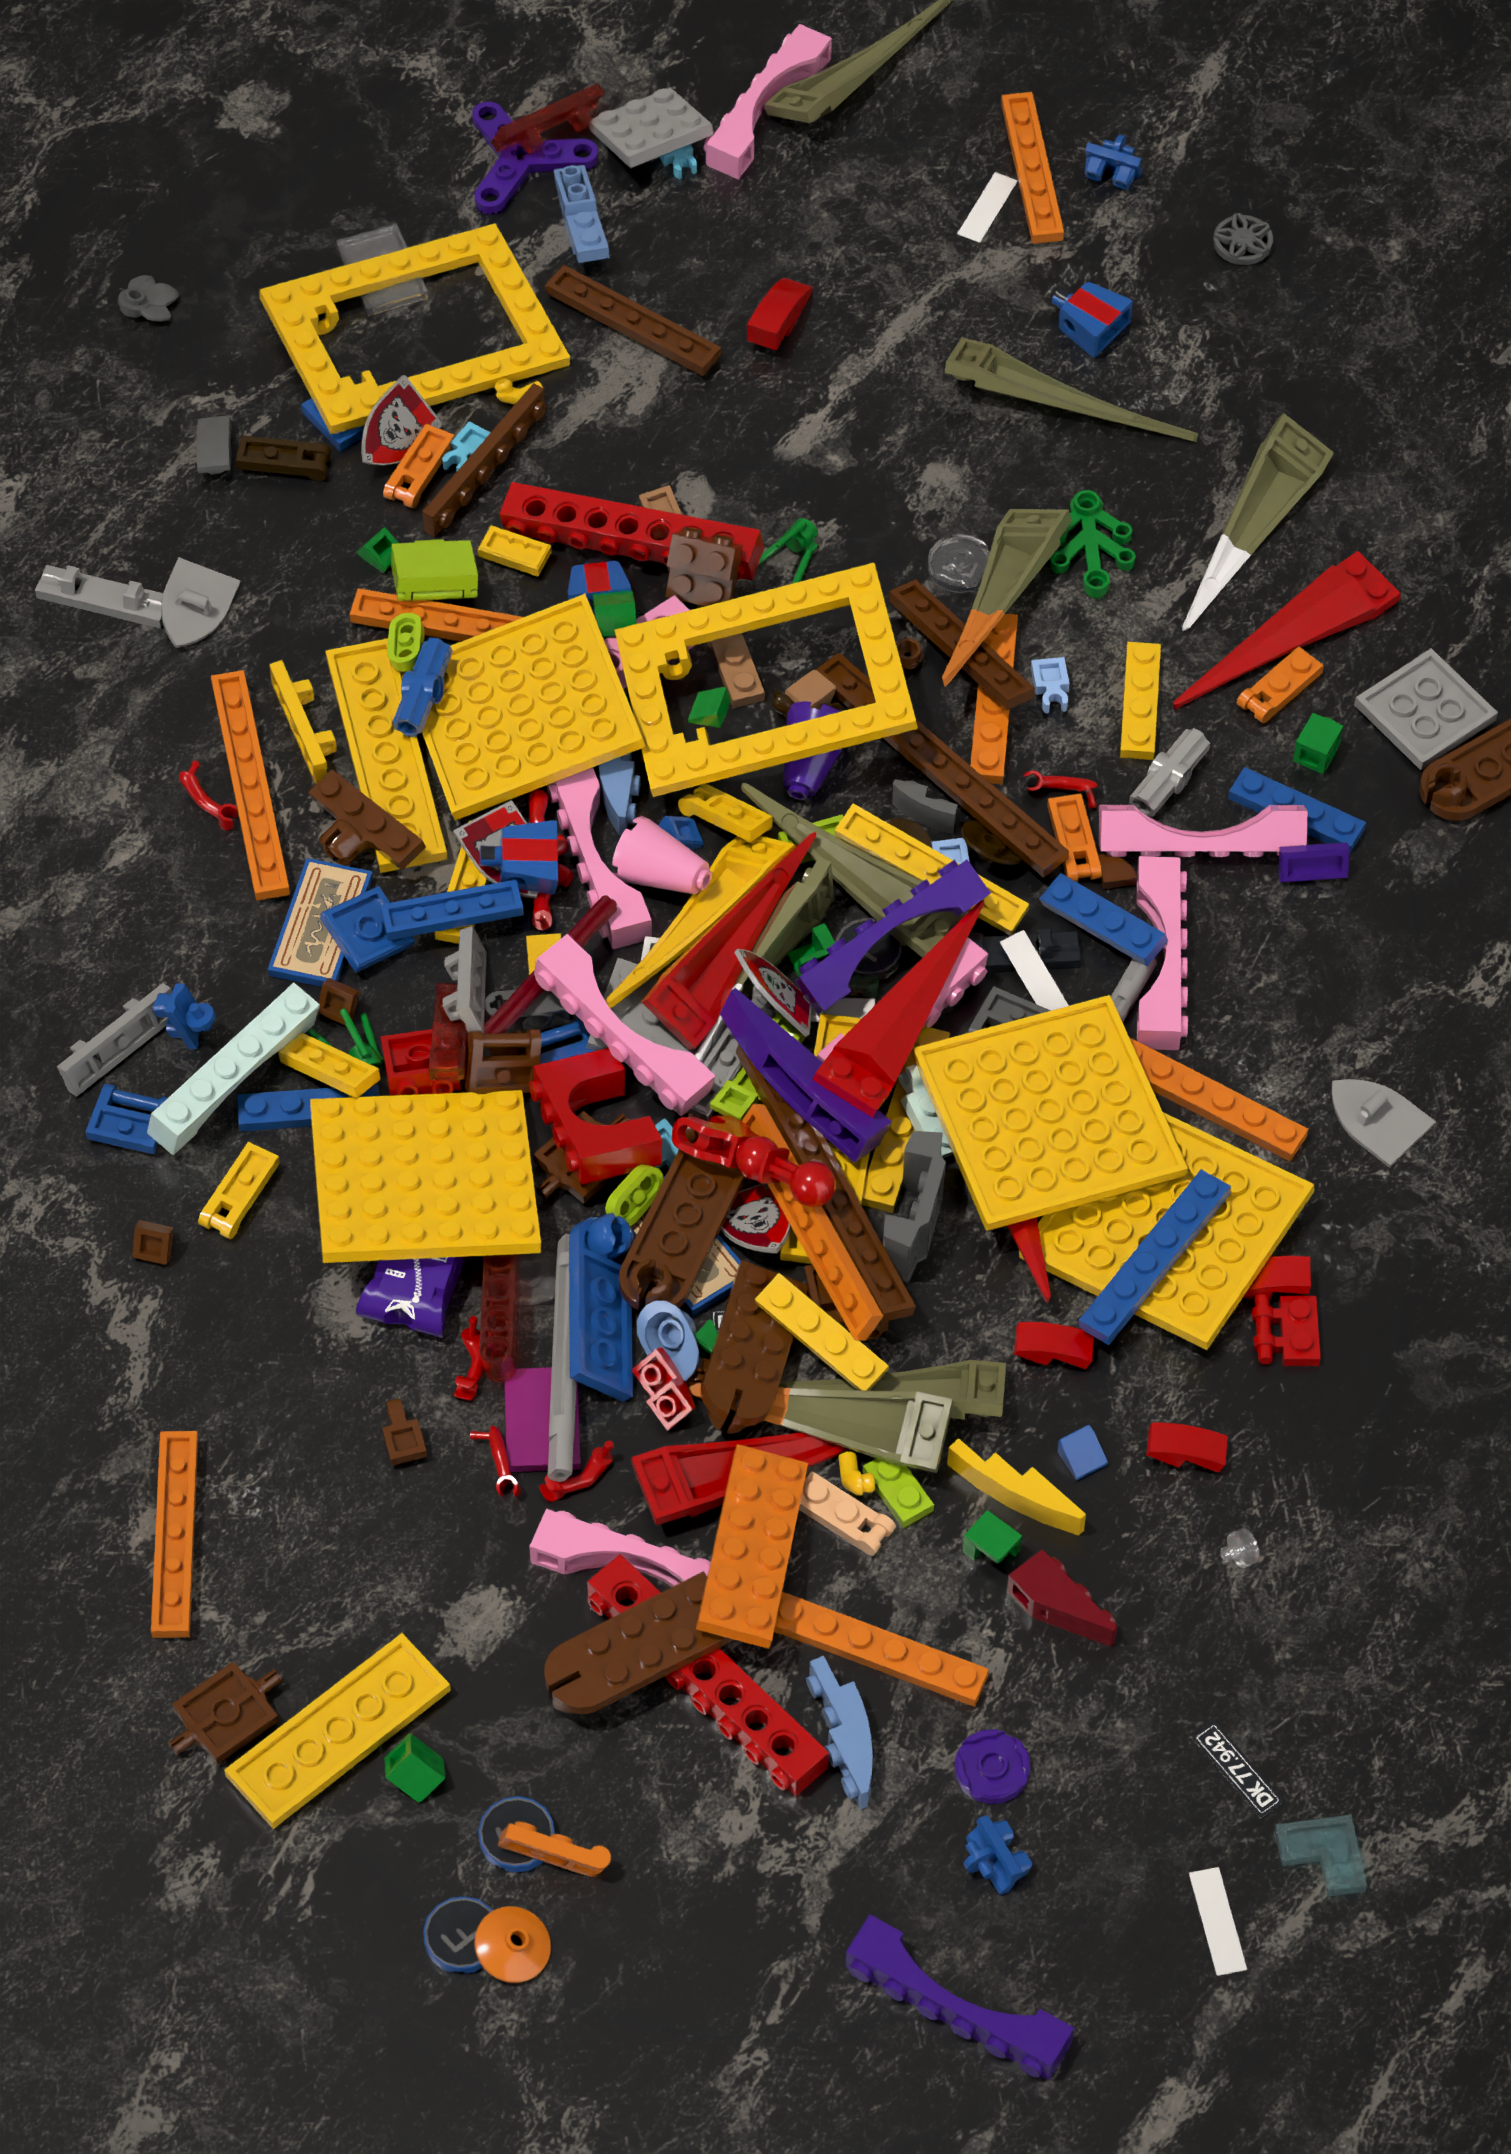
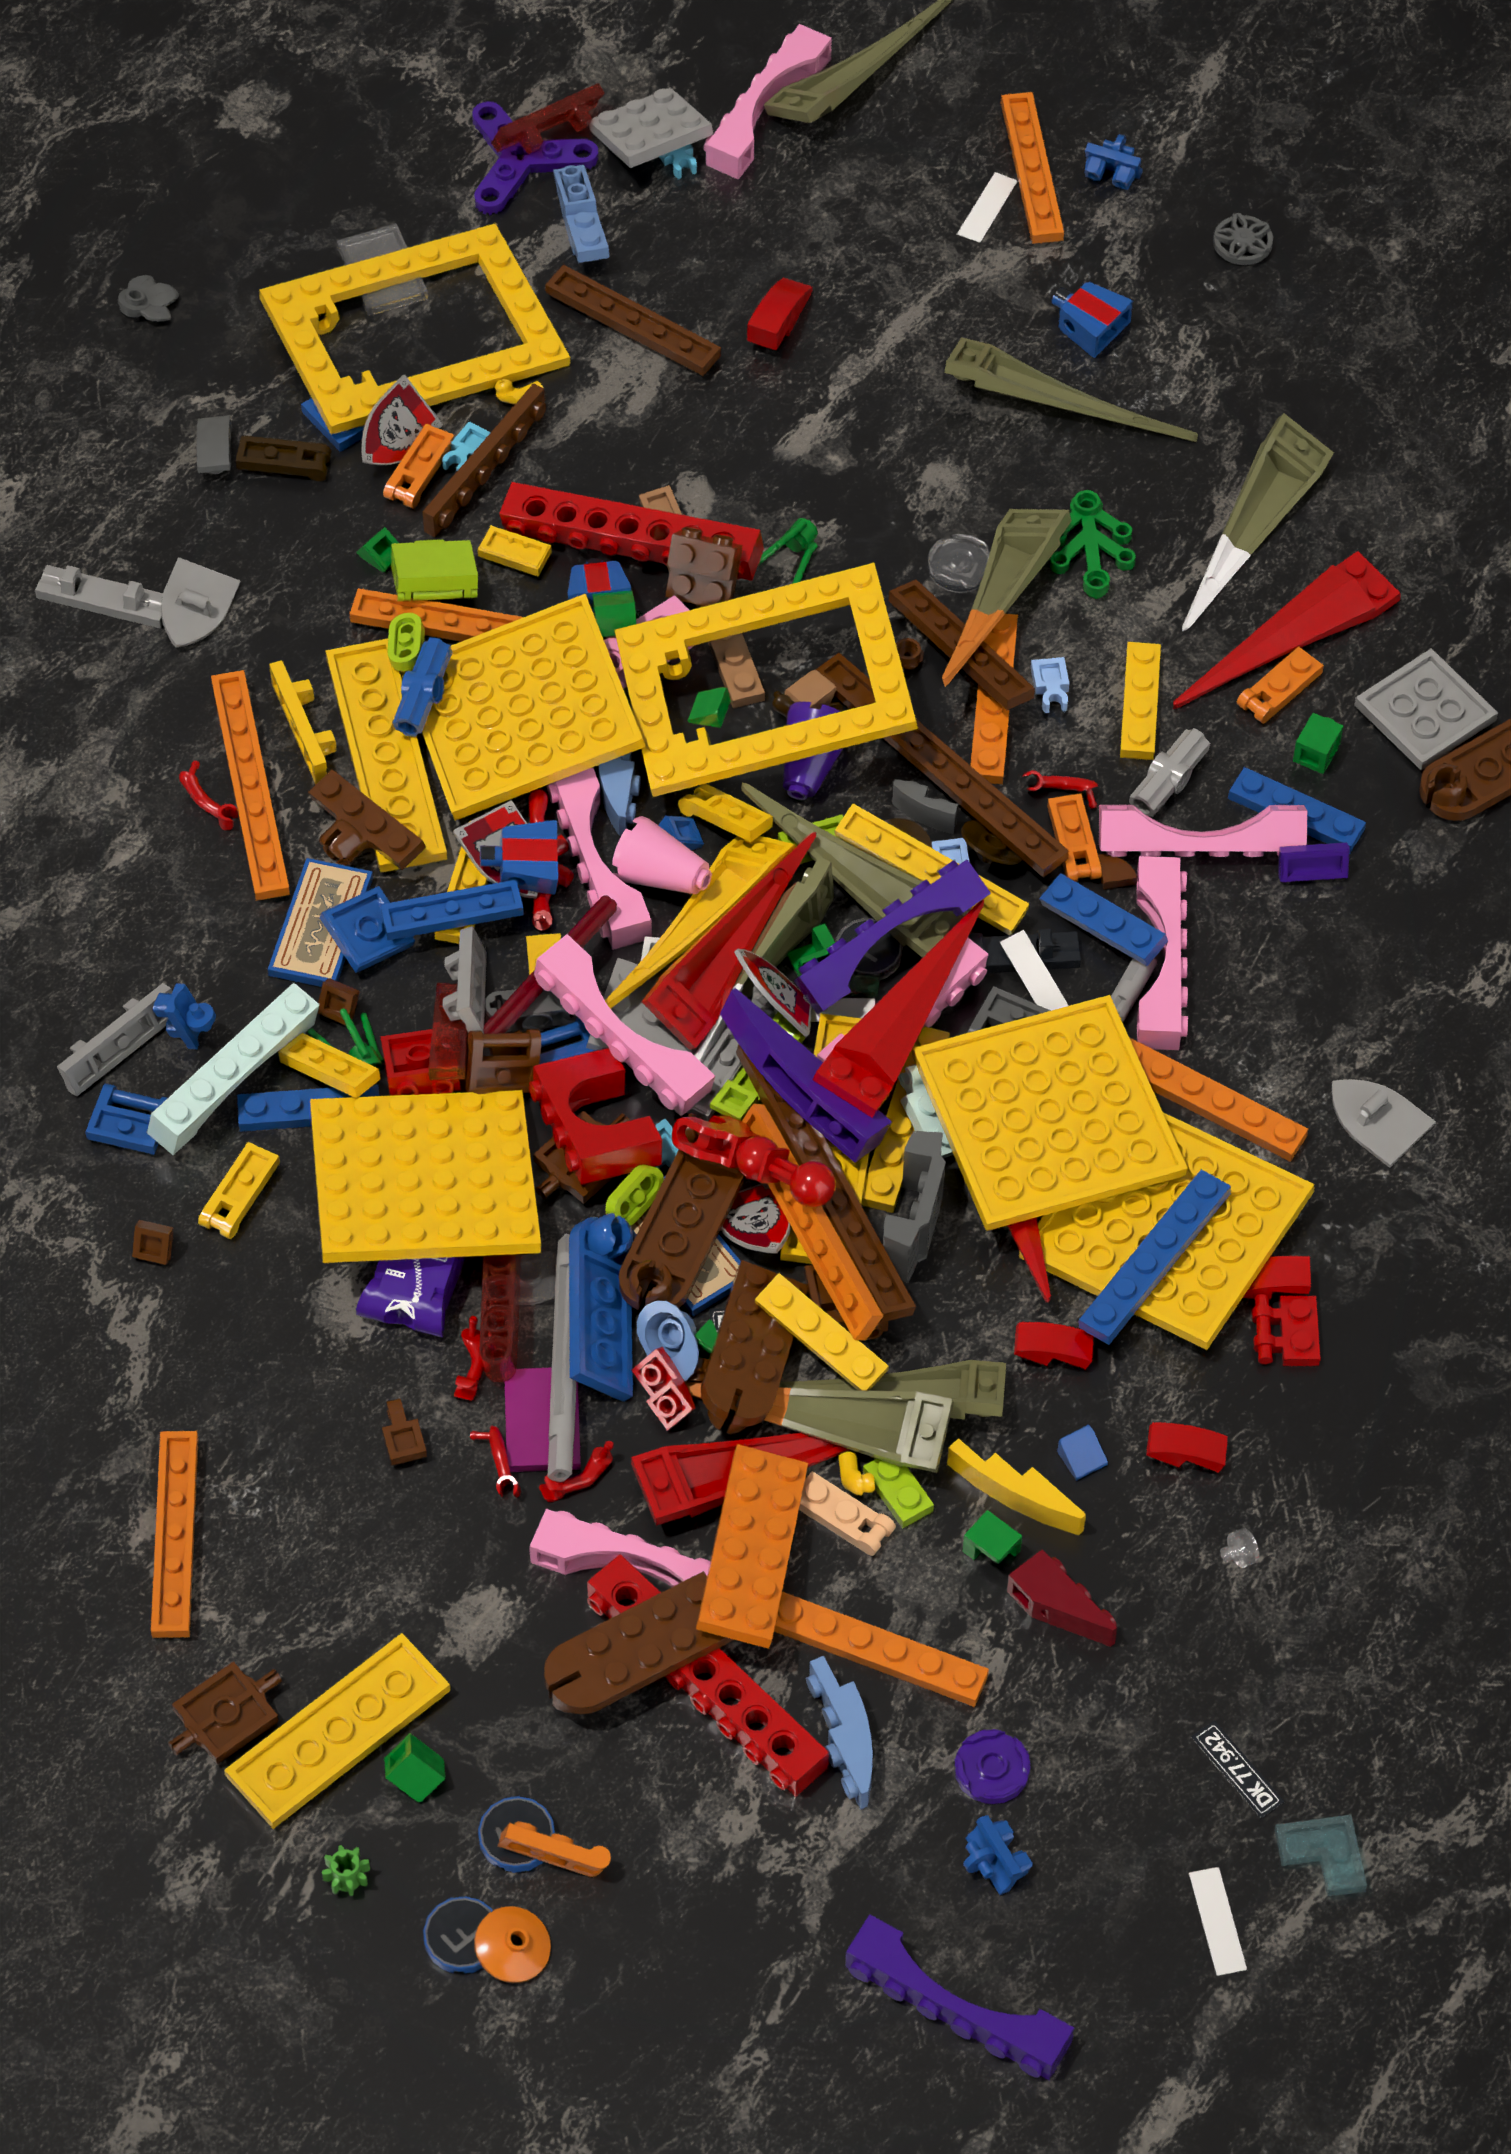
none -> bright green gear [322,1845,370,1896]

